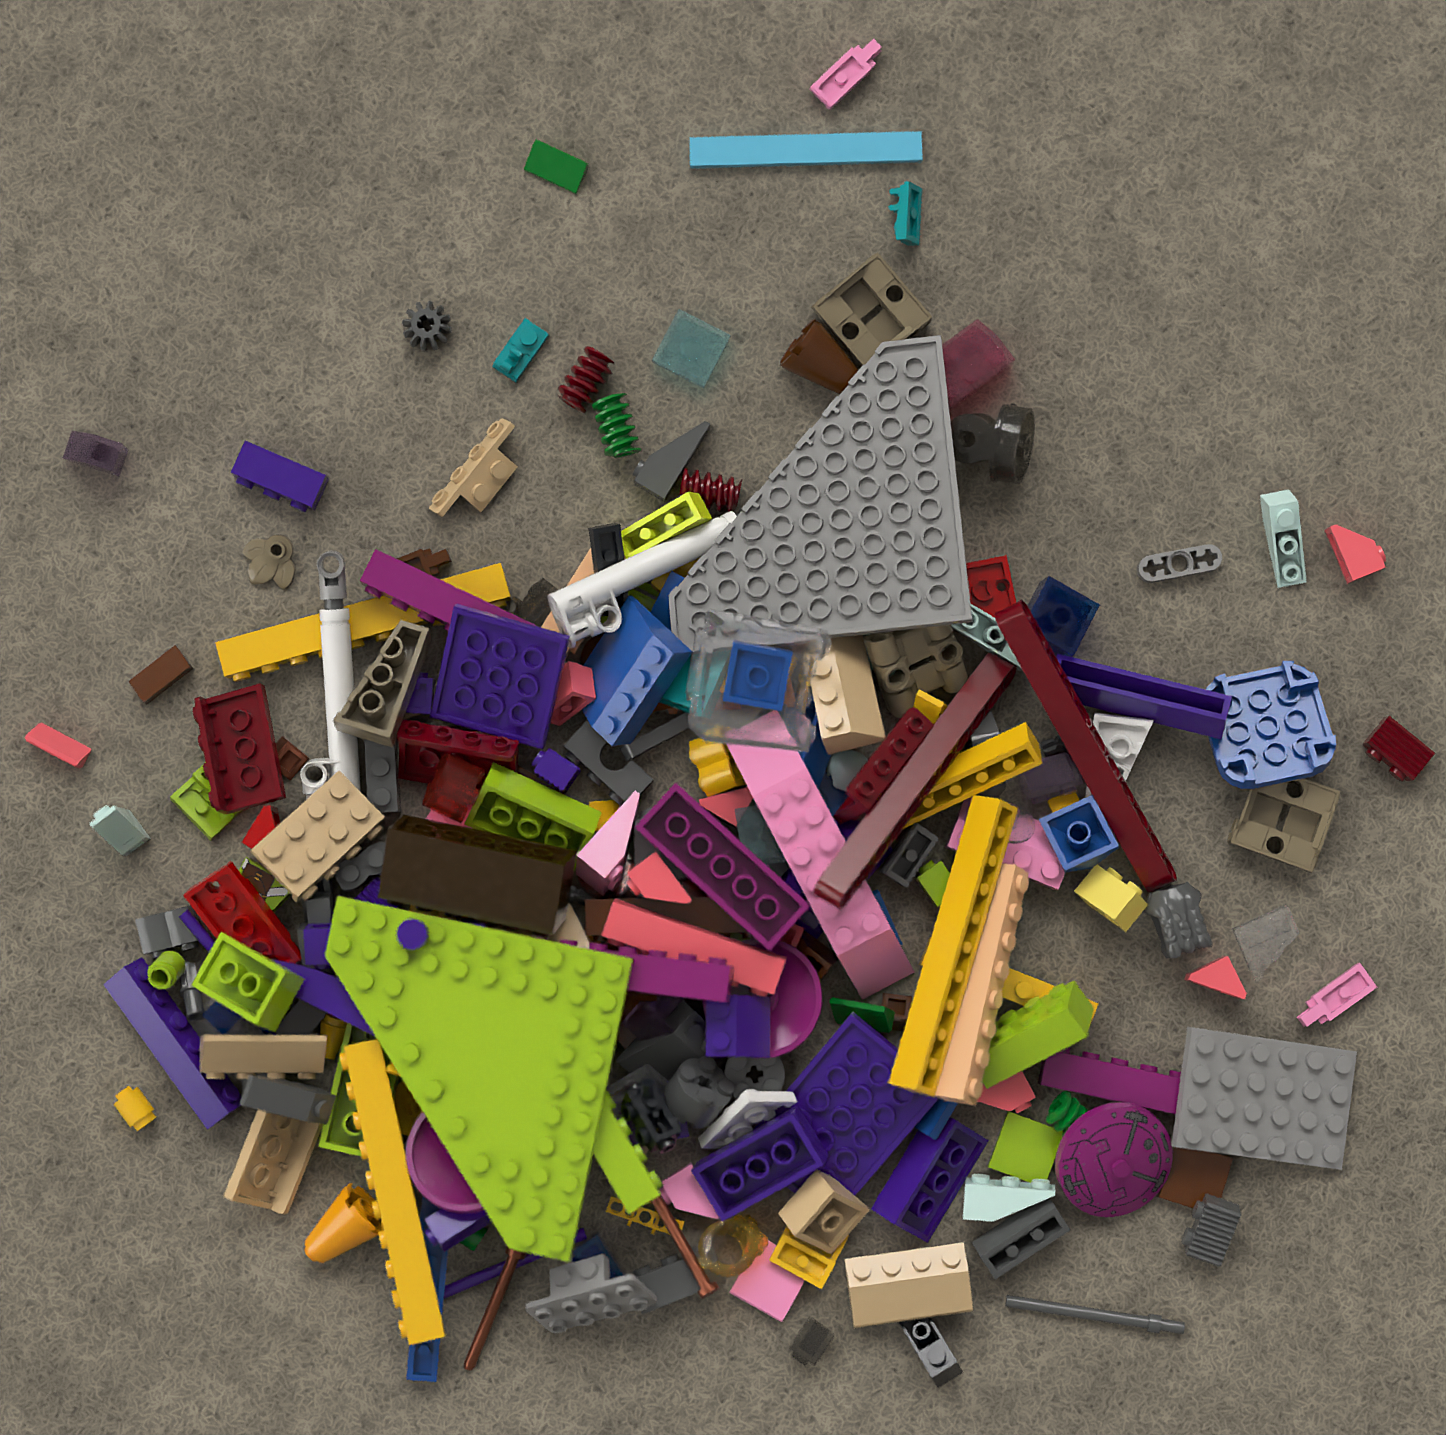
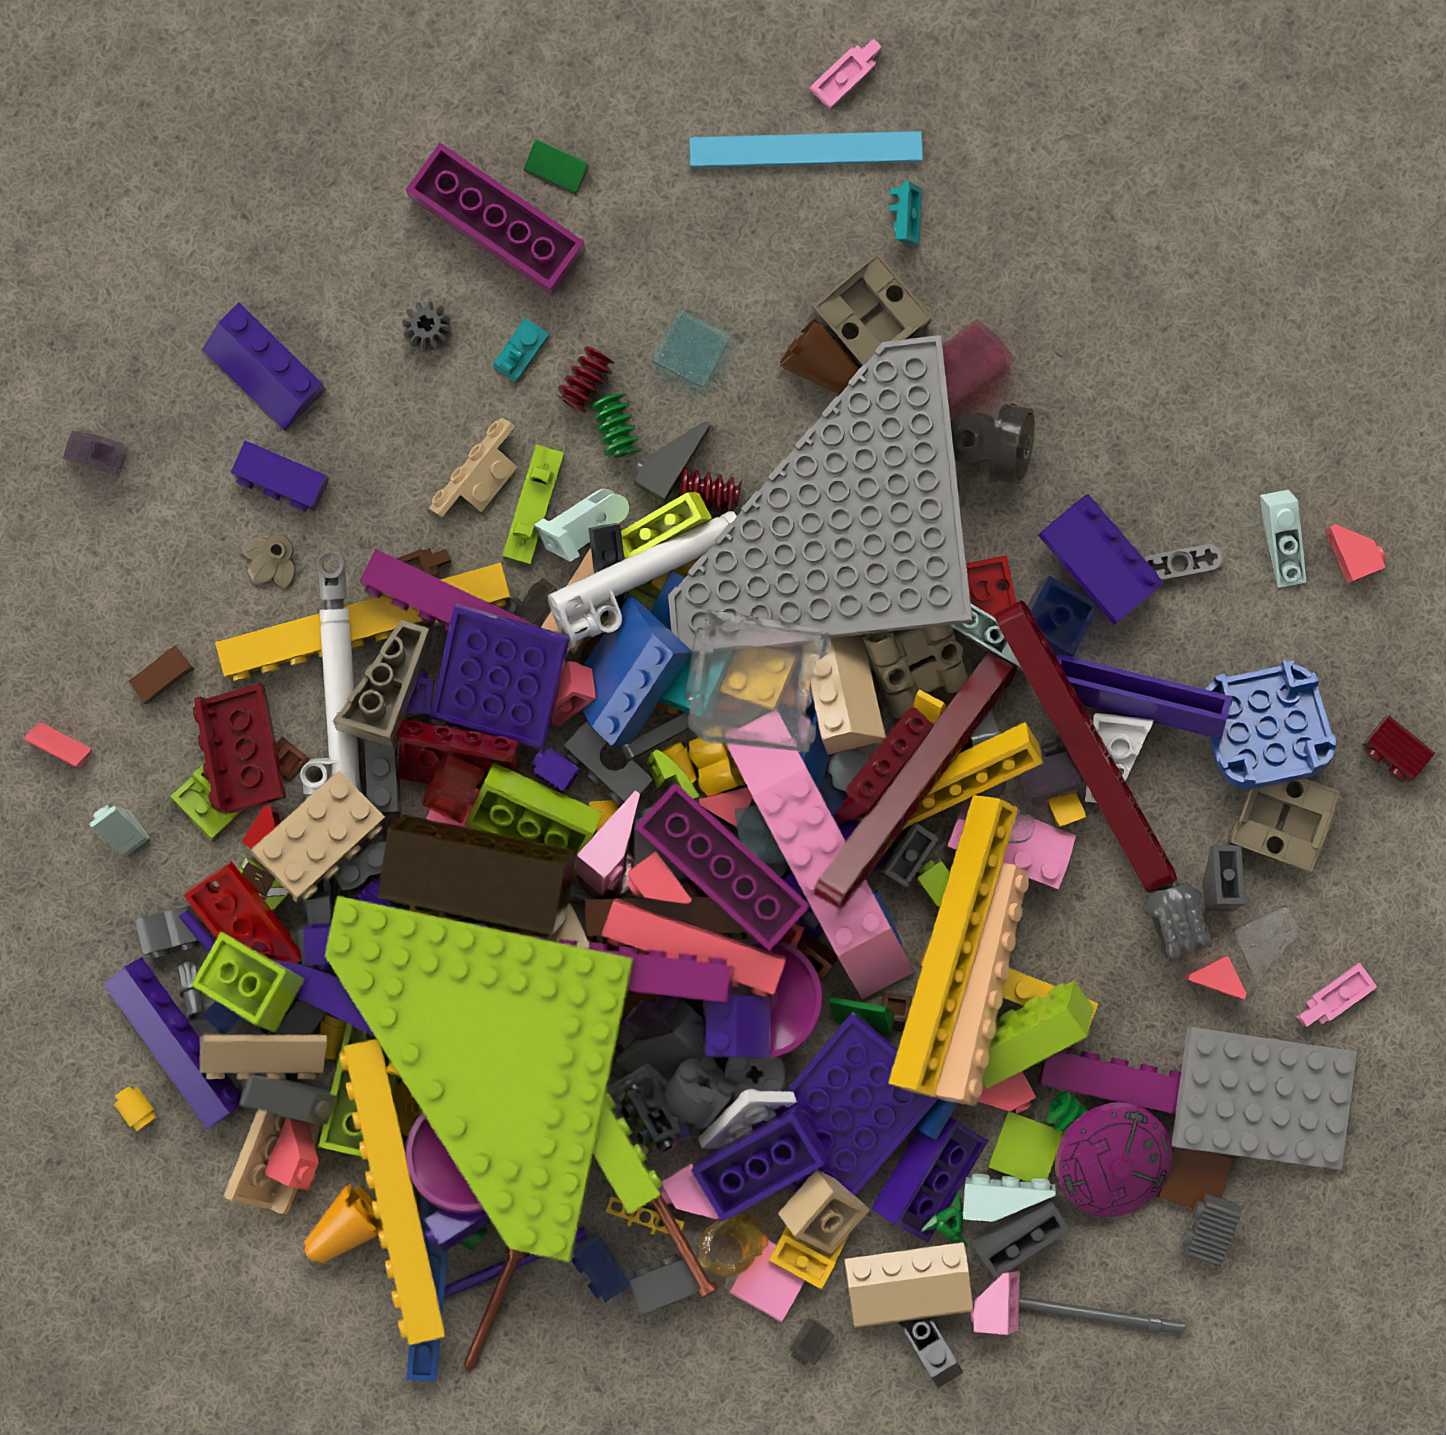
lime brick [148,951,186,989] -> none
dark purple tile [397,919,429,949] -> none
light grey bracket [526,1254,657,1333] -> none
blue plate [722,640,793,711] -> none
blue slope [1039,795,1119,872] -> none
light yellow brick [1074,864,1148,932] -> none
none -> dark purple slope [202,302,326,430]
none -> coral slope [264,1118,319,1191]
none -> magenta brick [406,142,585,296]
none -> lime hinge [502,444,564,565]
none -> light aqua piece [534,489,629,562]
none -> lime slope [646,750,699,801]
none -> yellow cone [661,741,697,783]
none -> green piece [920,1190,969,1246]
none -> bright pink slope [971,1270,1020,1335]
none -> dark purple slope [1038,493,1164,625]
none -> dark grey slope [1203,845,1246,911]

